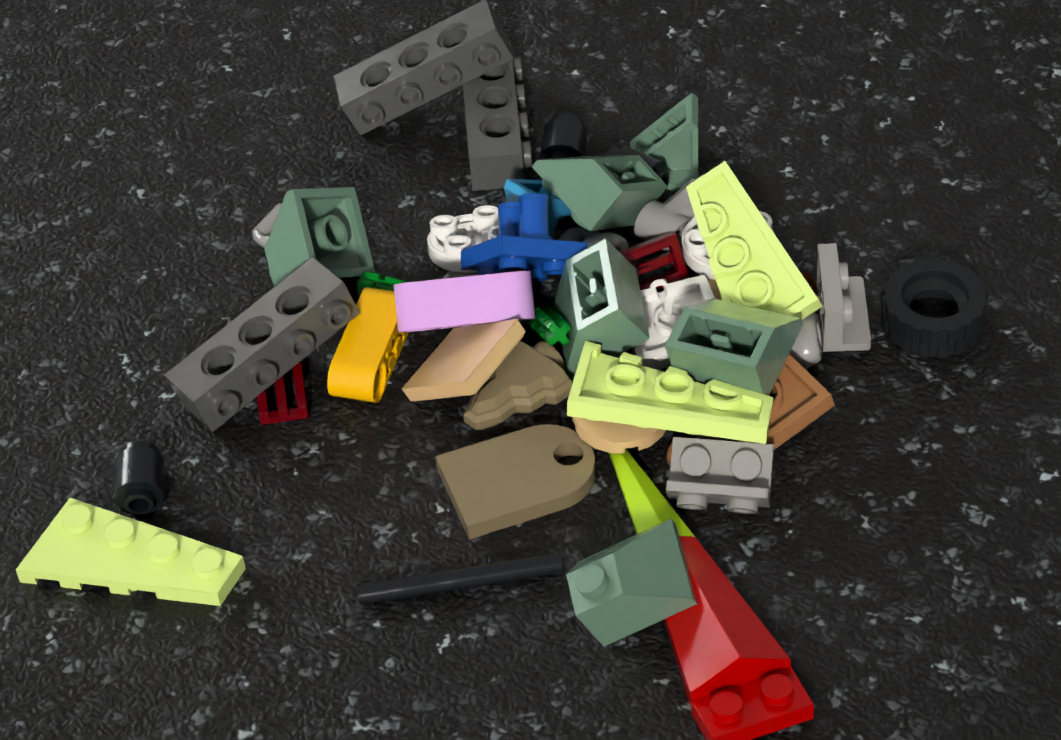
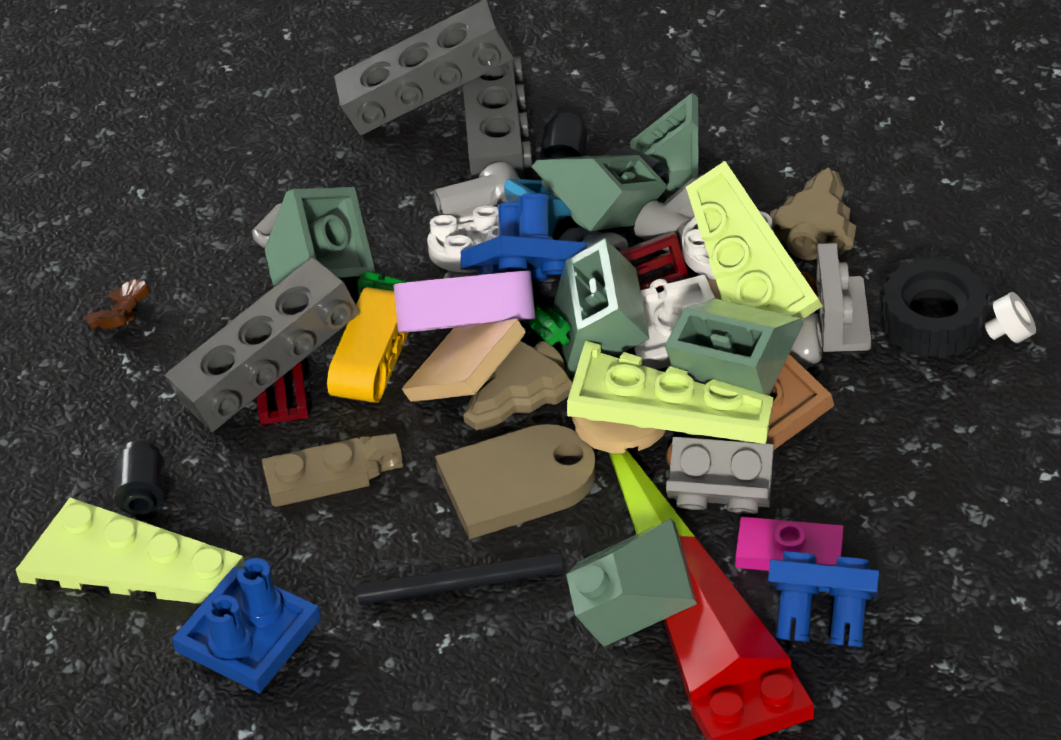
none -> reddish brown piece [86,279,151,329]
none -> blue plate [172,558,321,693]
none -> dark tan hinge [262,434,403,507]
none -> light grey piece [434,162,520,218]
none -> dark pink plate [736,517,844,571]
none -> blue plate [768,551,880,648]
none -> dark tan rock [769,167,856,260]
none -> white tile [985,292,1036,343]

